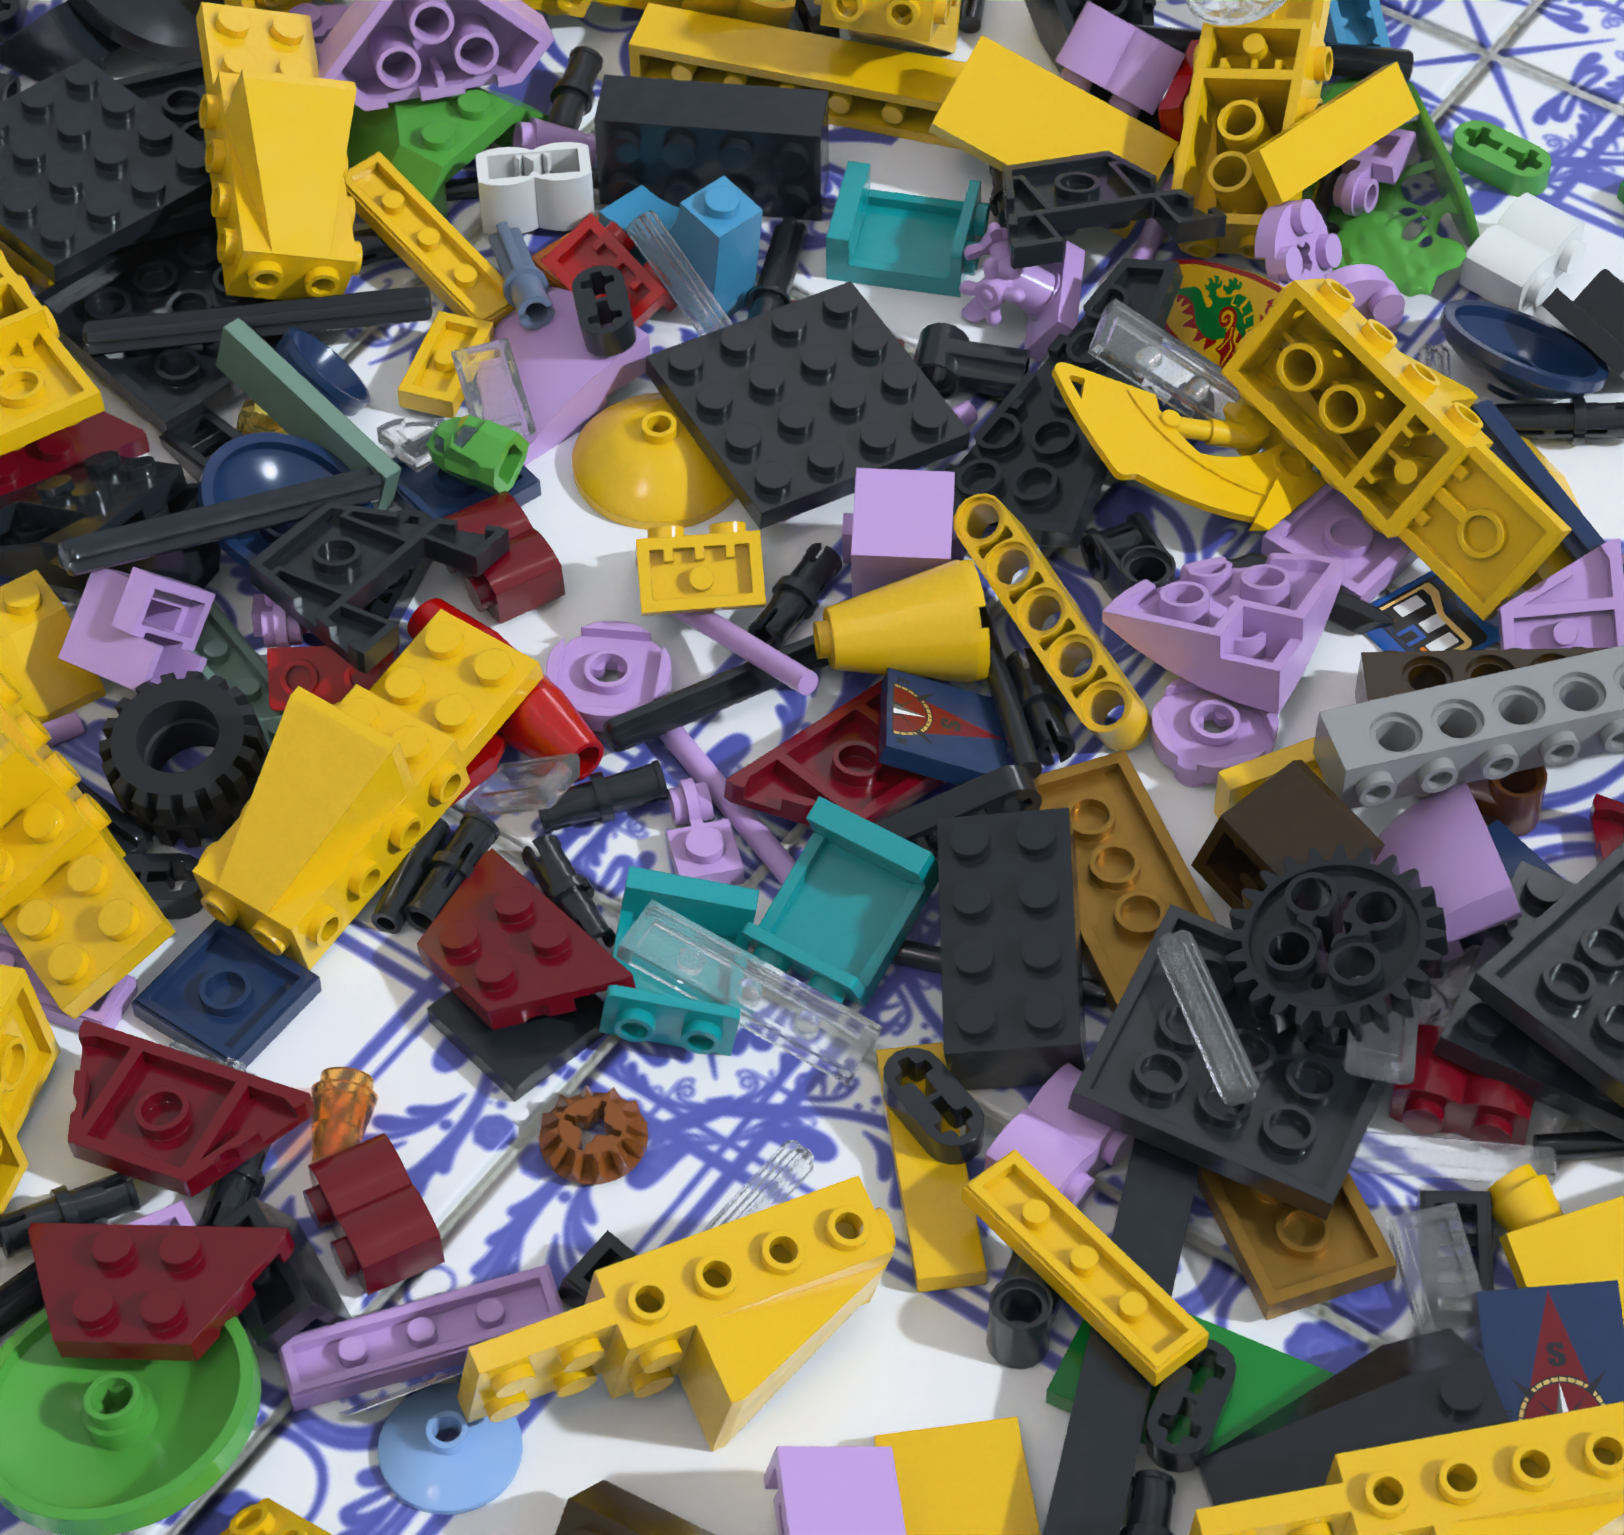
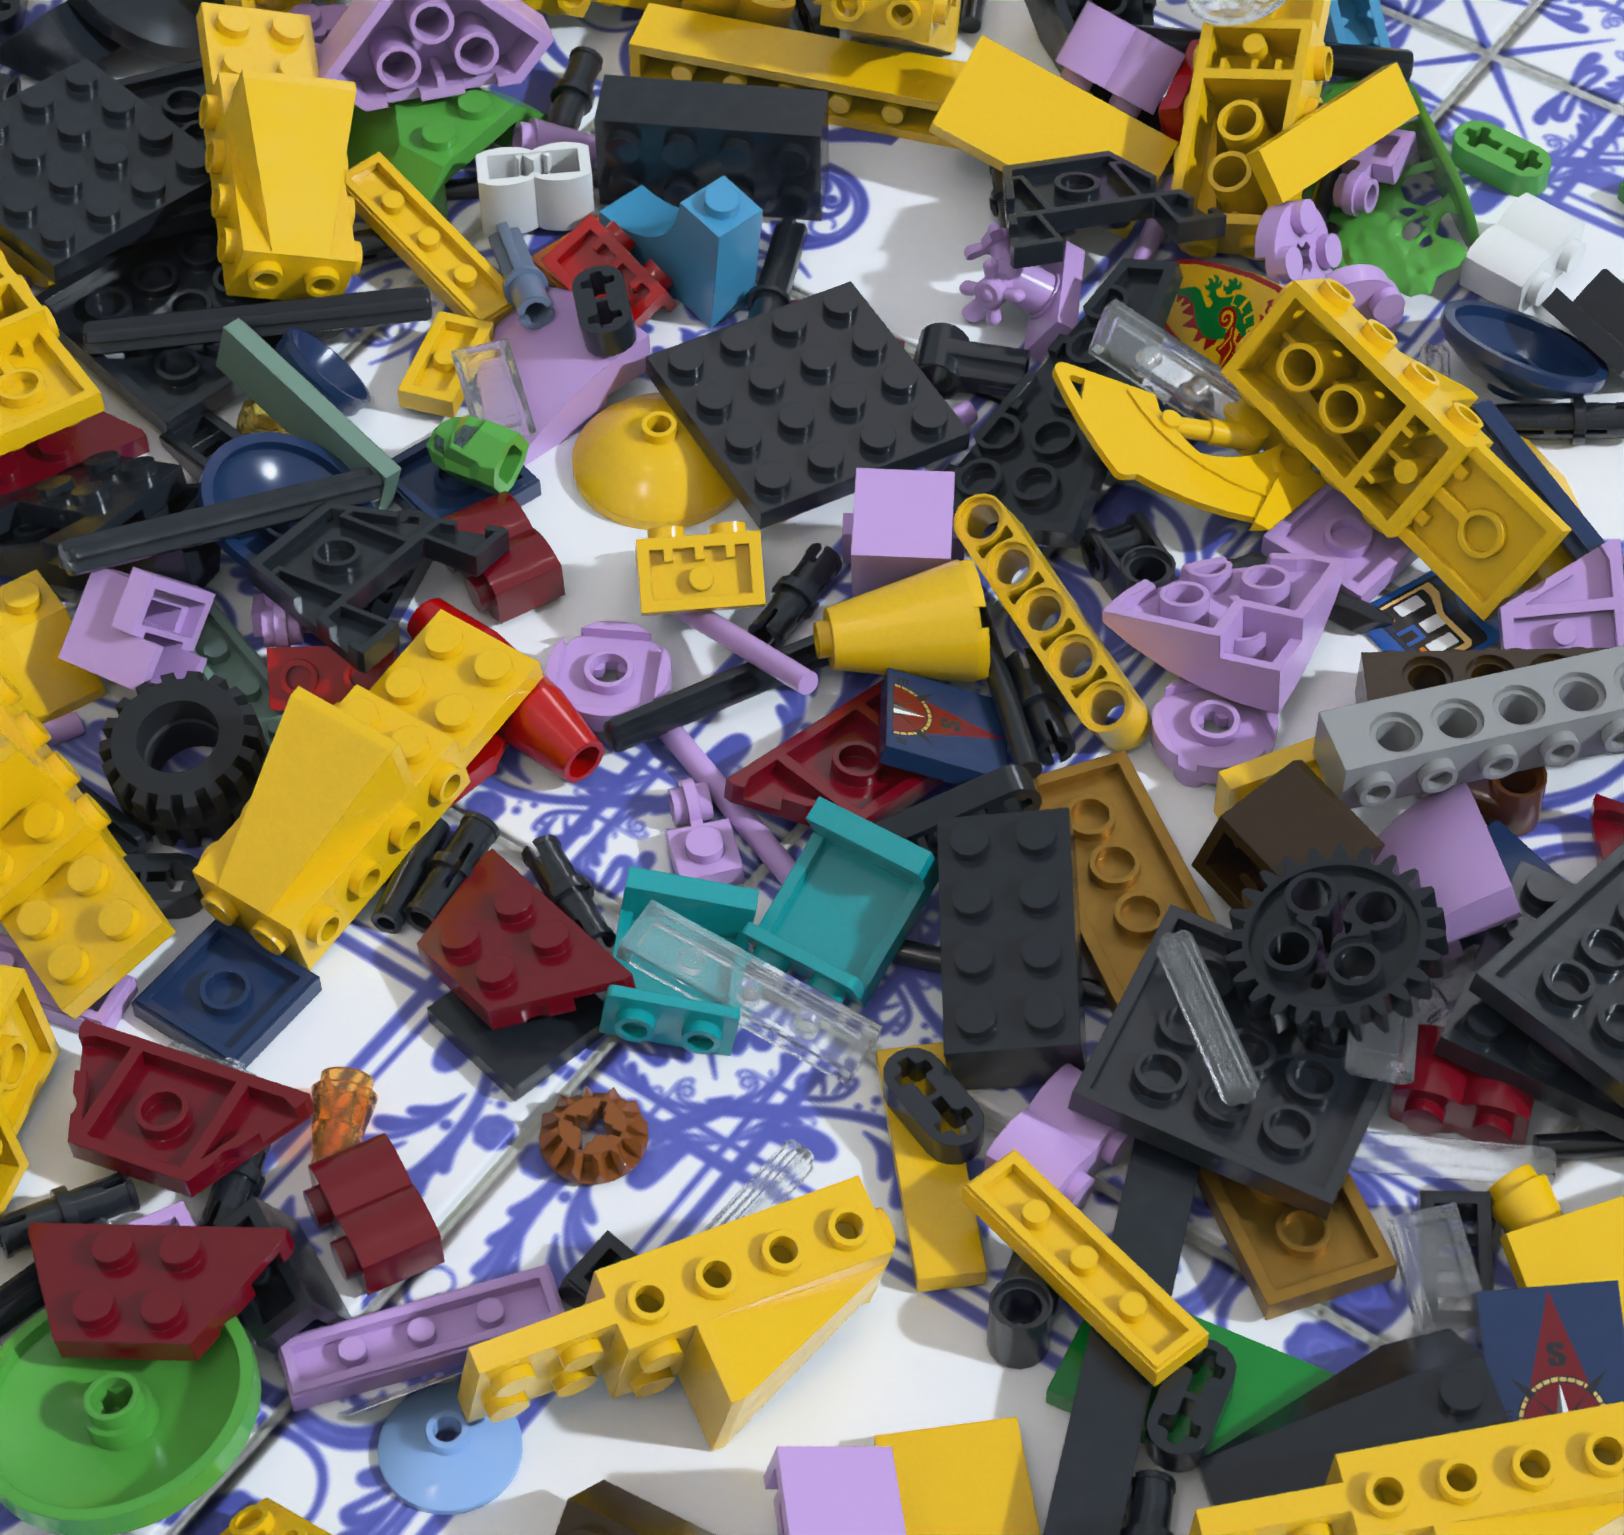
clear tile [376,417,462,473] -> none
clear tile [465,753,580,817] -> none
black pin [534,760,669,835] -> none
clear axle [626,210,733,336] -> none
teal panel [826,161,990,298] -> none

